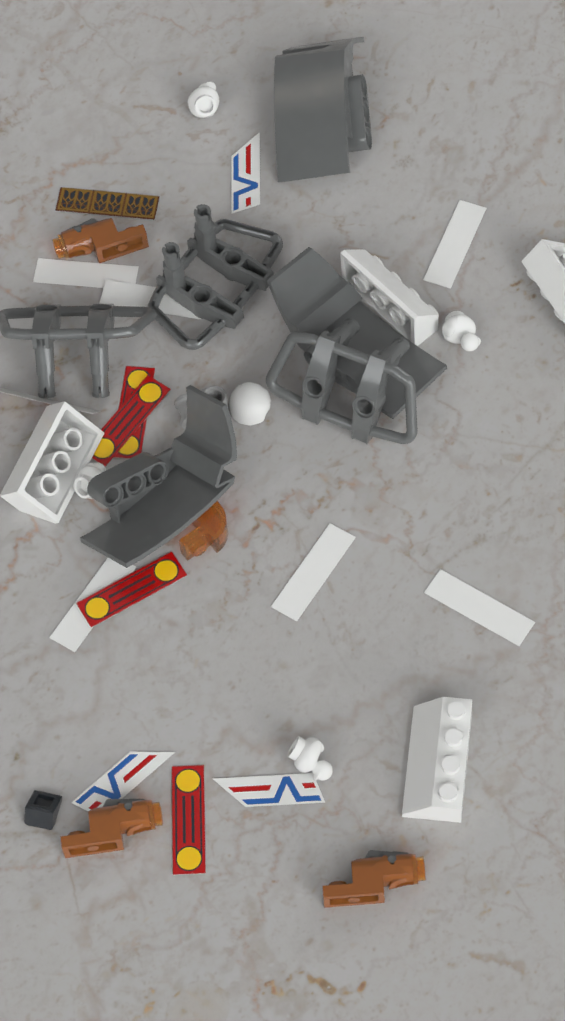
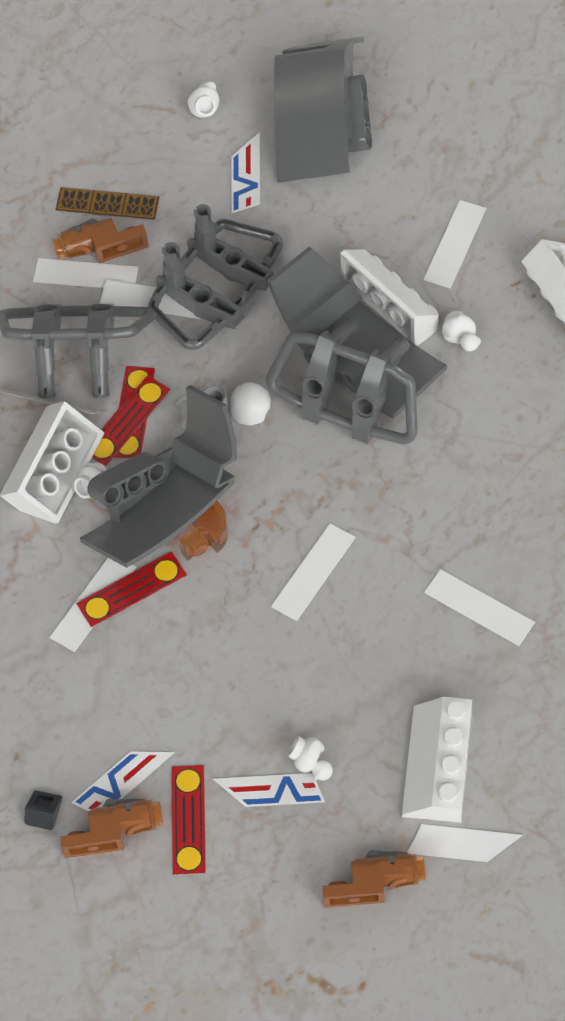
none -> white sticker [407,824,523,862]

